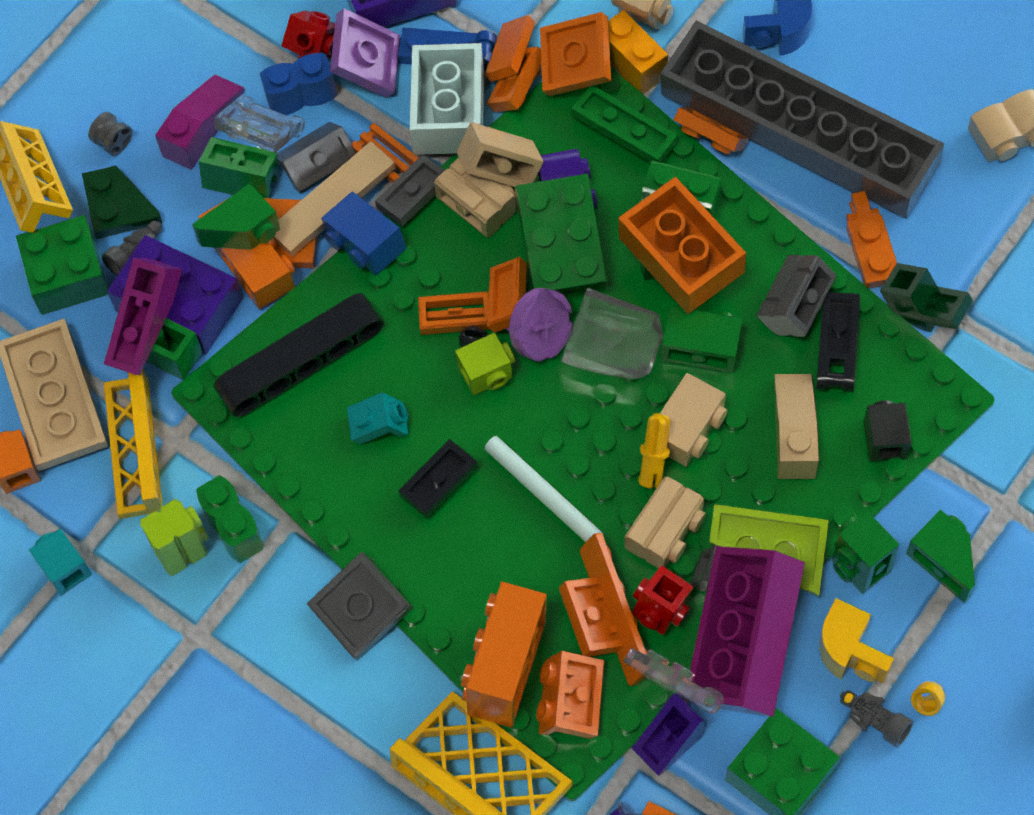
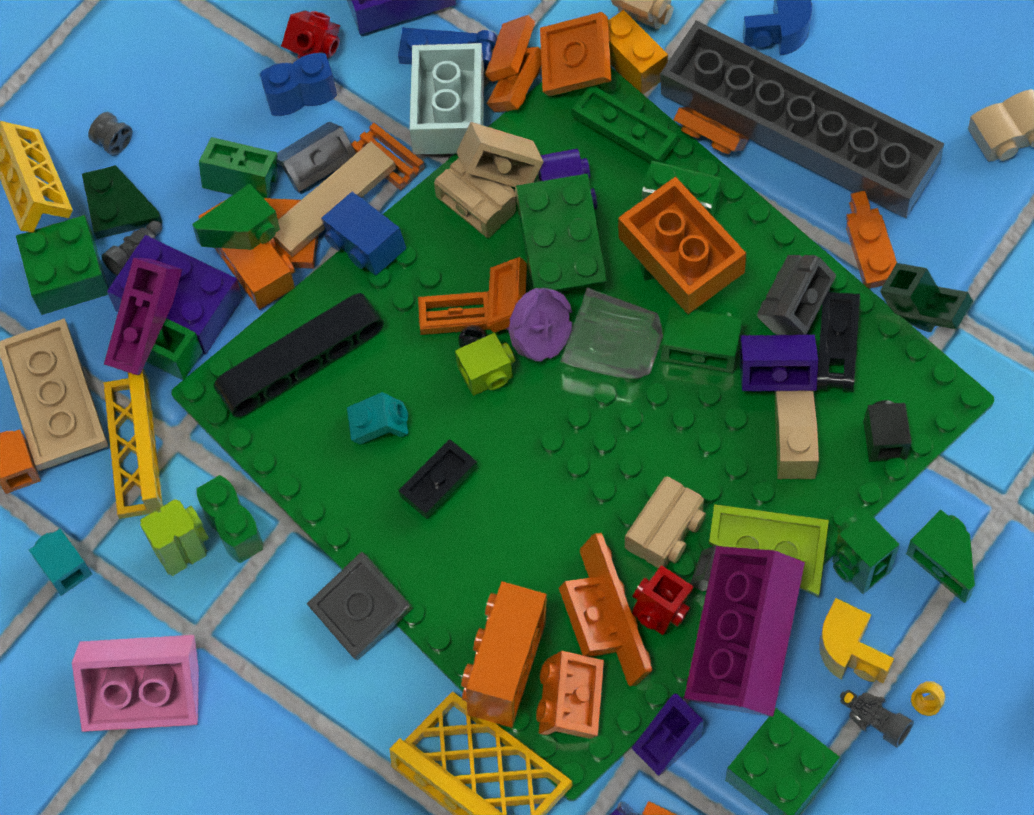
magenta slope [155,74,245,170] -> none
clear plate [214,95,305,153] -> none
medium lavender plate [330,8,400,98] -> none
dark grey plate [375,155,445,227] -> none
light aqua piece [484,436,603,543] -> none
clear plate [623,648,723,714] -> none
yellow axle [638,413,671,488] -> none
tan brick [660,373,728,467] -> none
none -> bright pink slope [72,635,199,732]
none -> dark purple brick [739,335,818,391]

